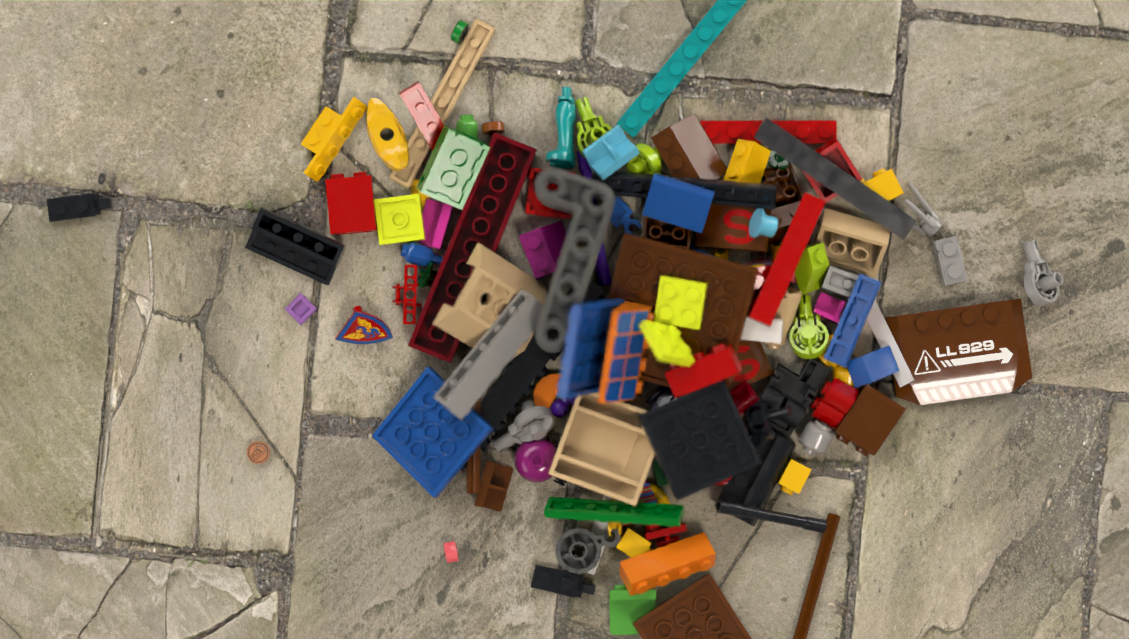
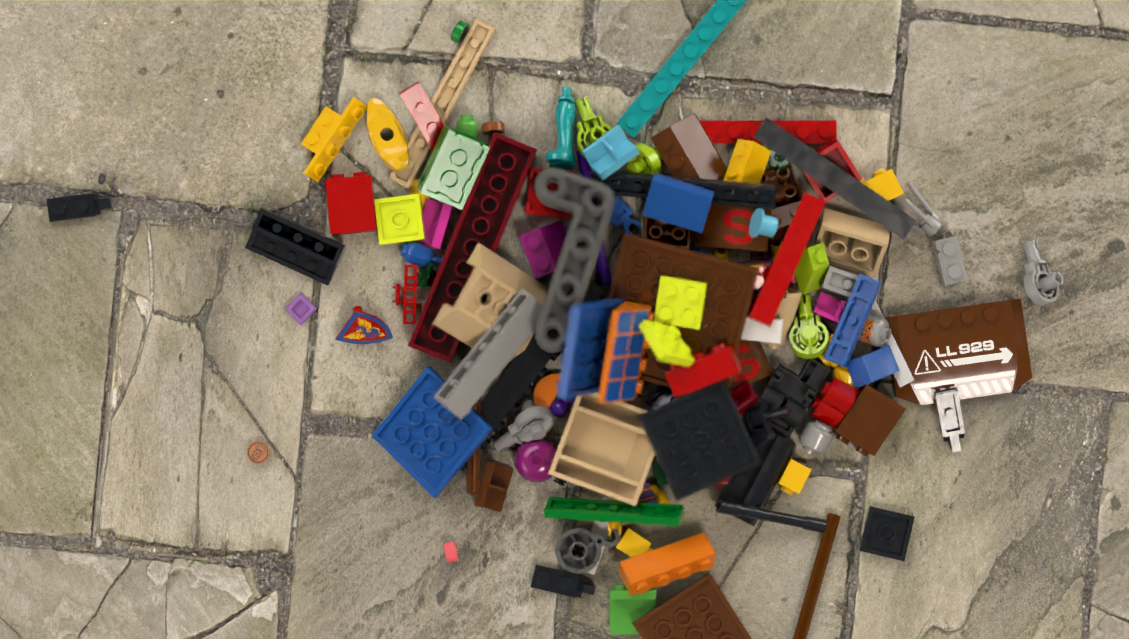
red hips [644,521,687,547] -> none
none -> light grey head [859,315,891,347]
none -> black plate [859,506,915,562]
none -> hinge [934,387,965,453]

